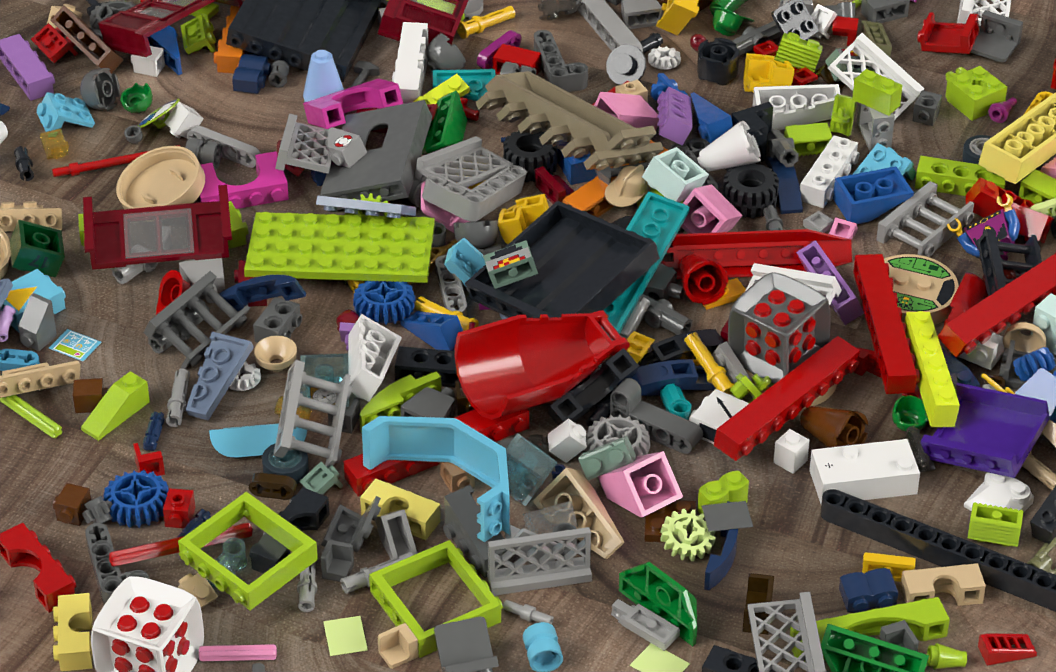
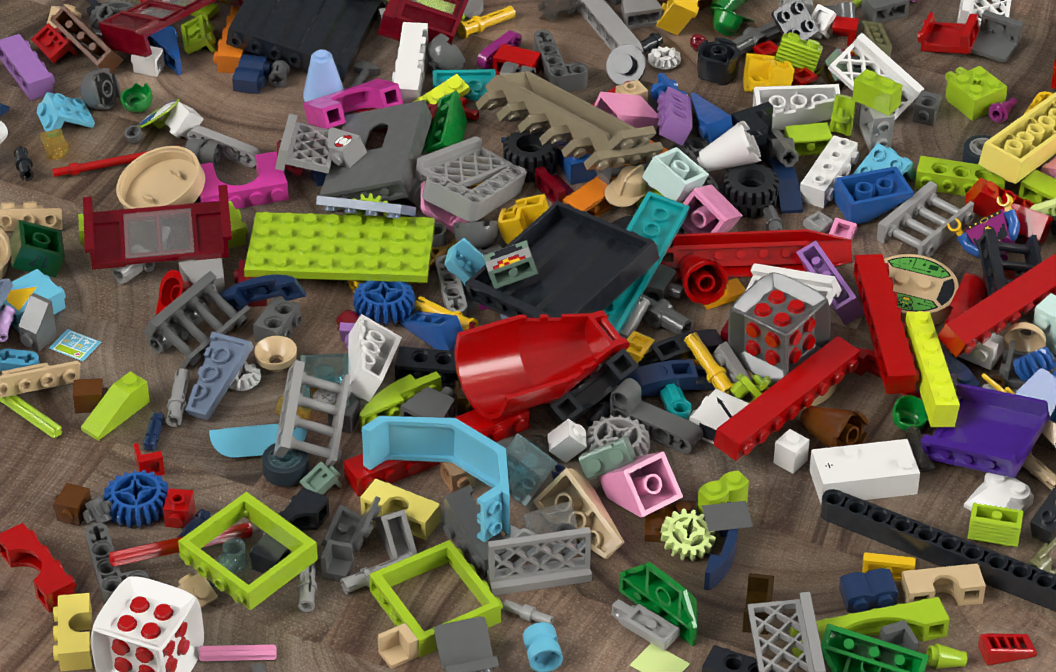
dark brown beam [248,473,297,500] -> none
yellowish green sticker [323,616,368,656] -> none

